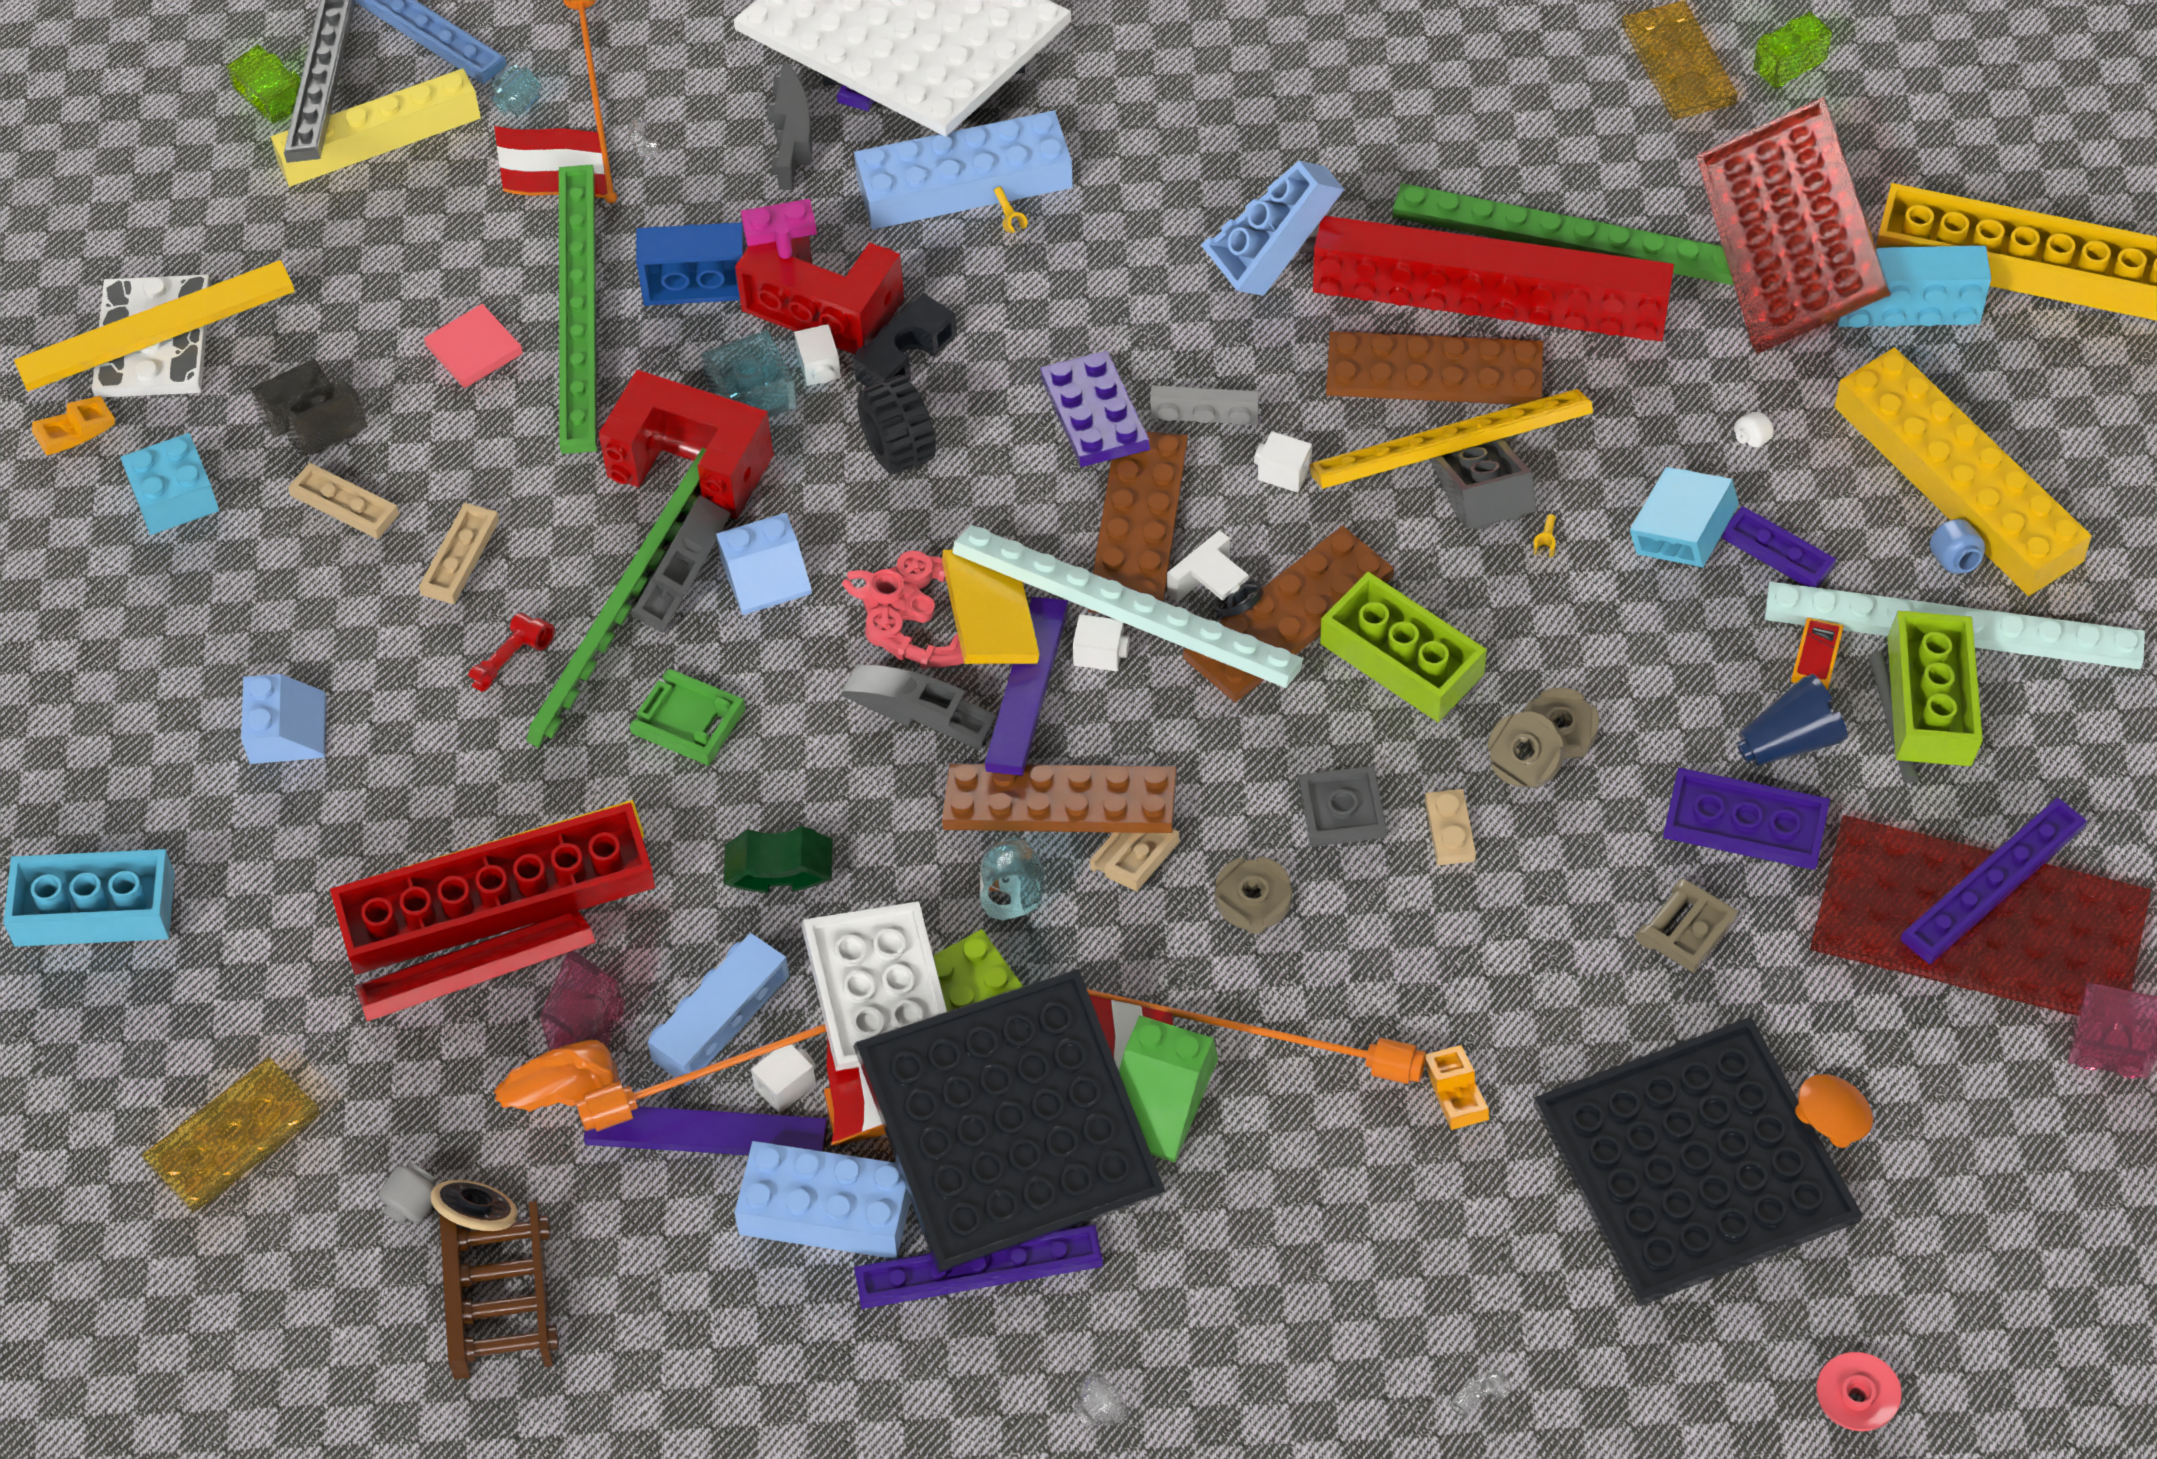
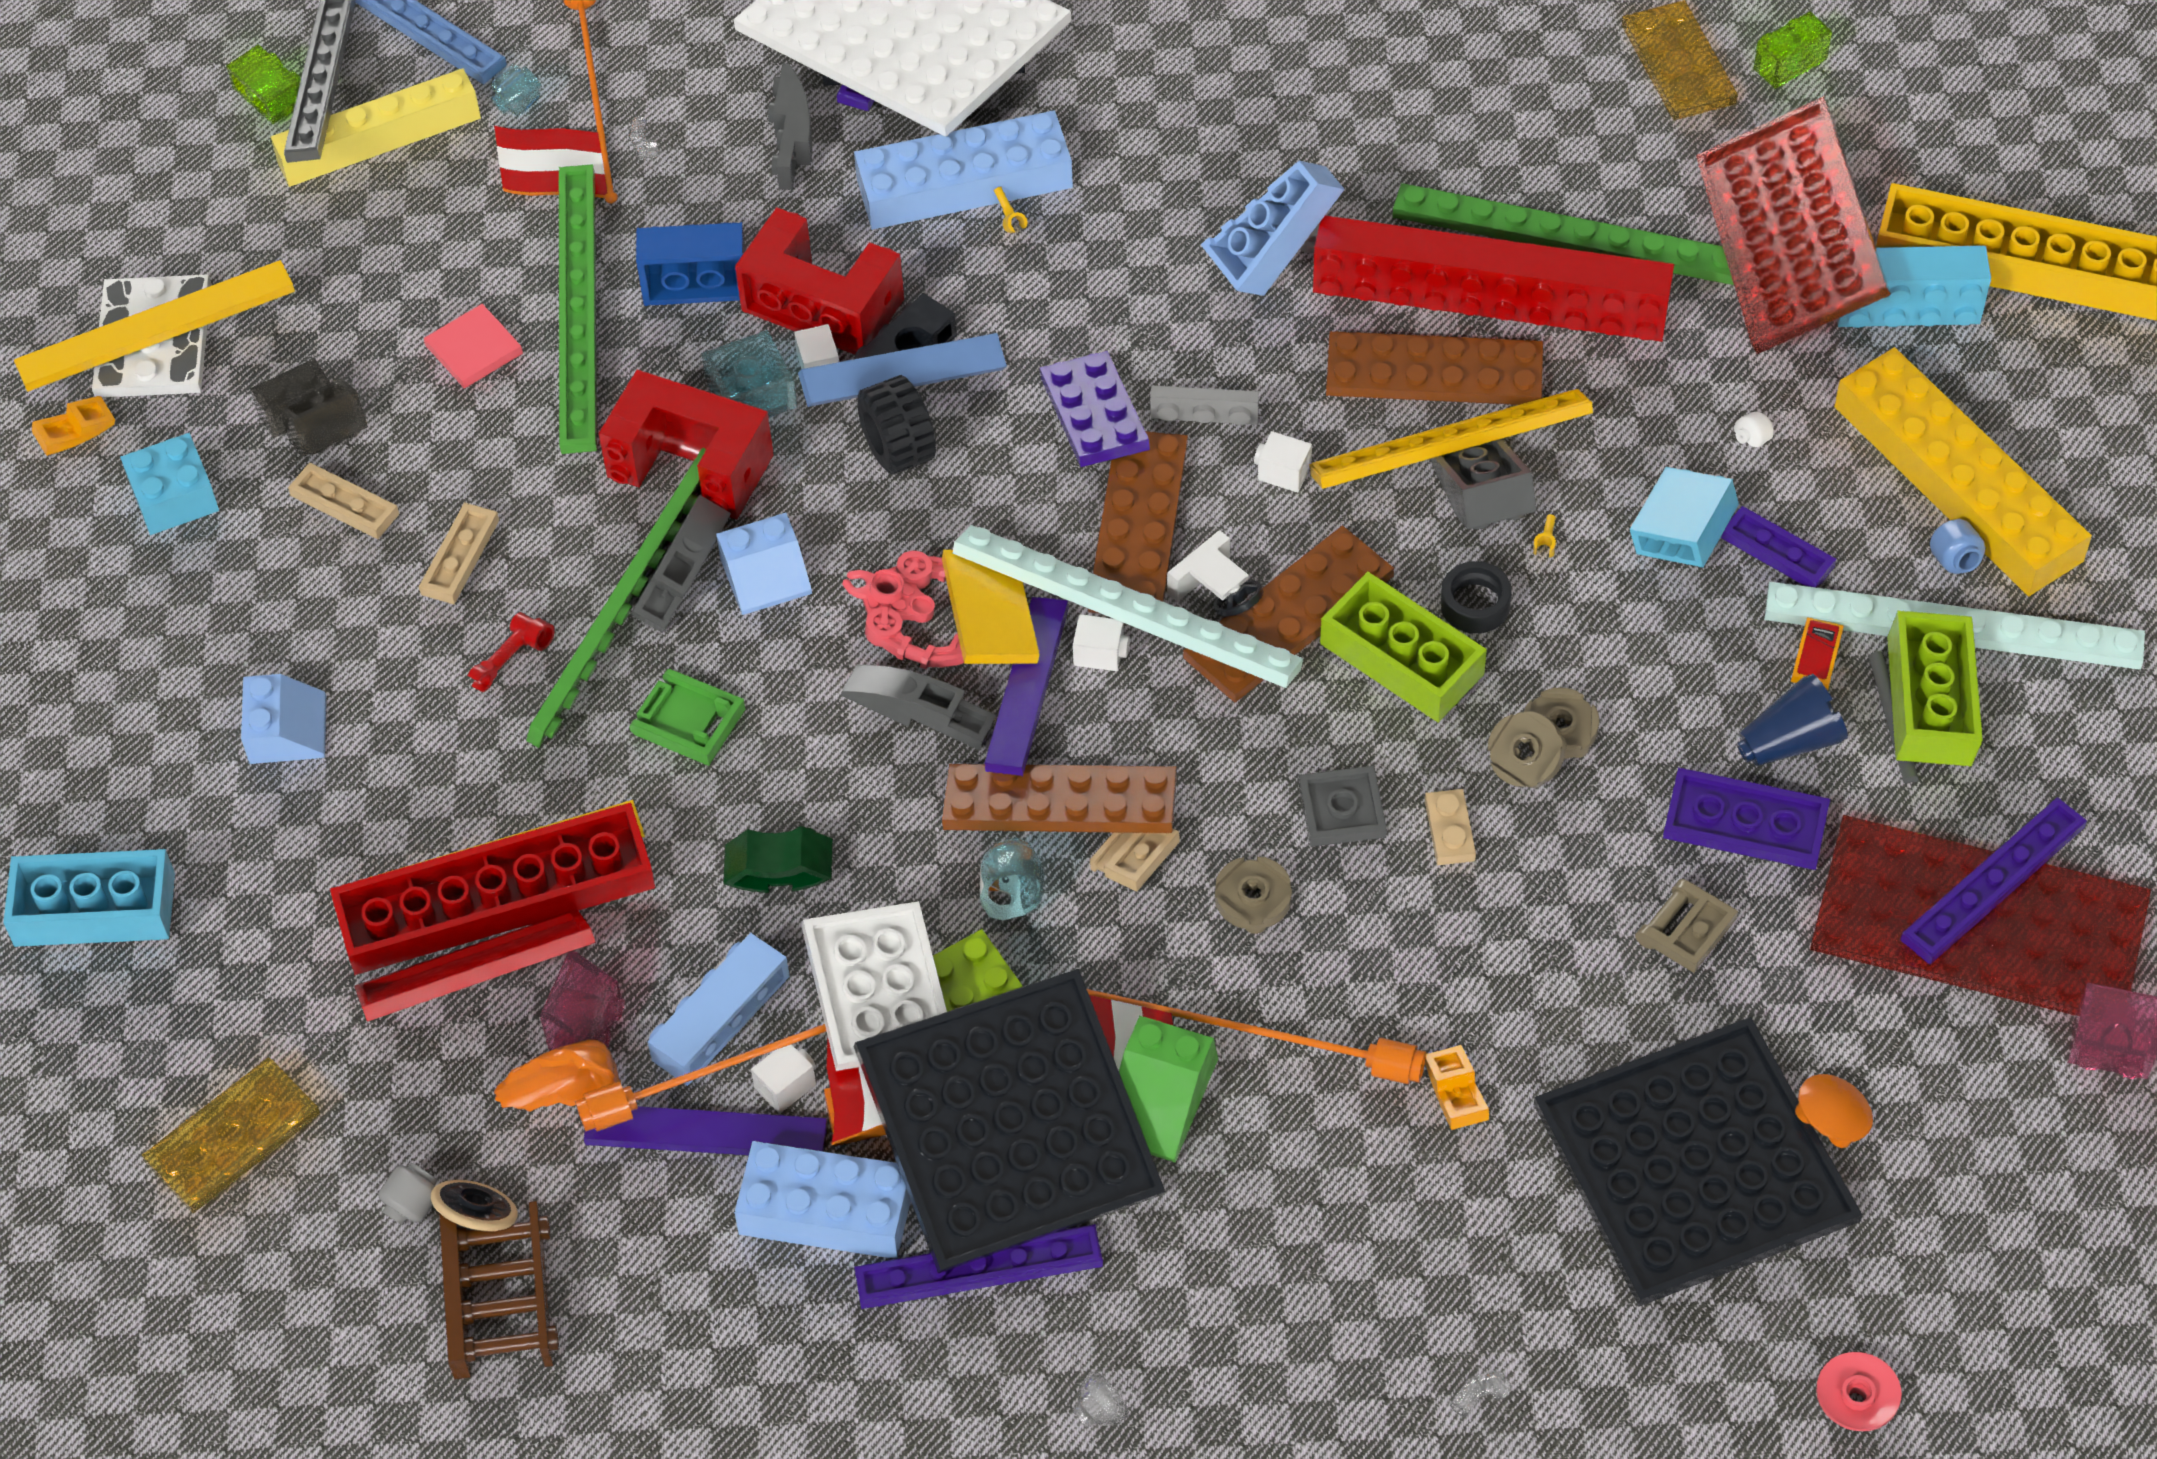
dark pink plate [740,199,817,259] -> none
none -> medium blue tile [798,333,1007,407]
none -> black tyre [1441,561,1512,633]

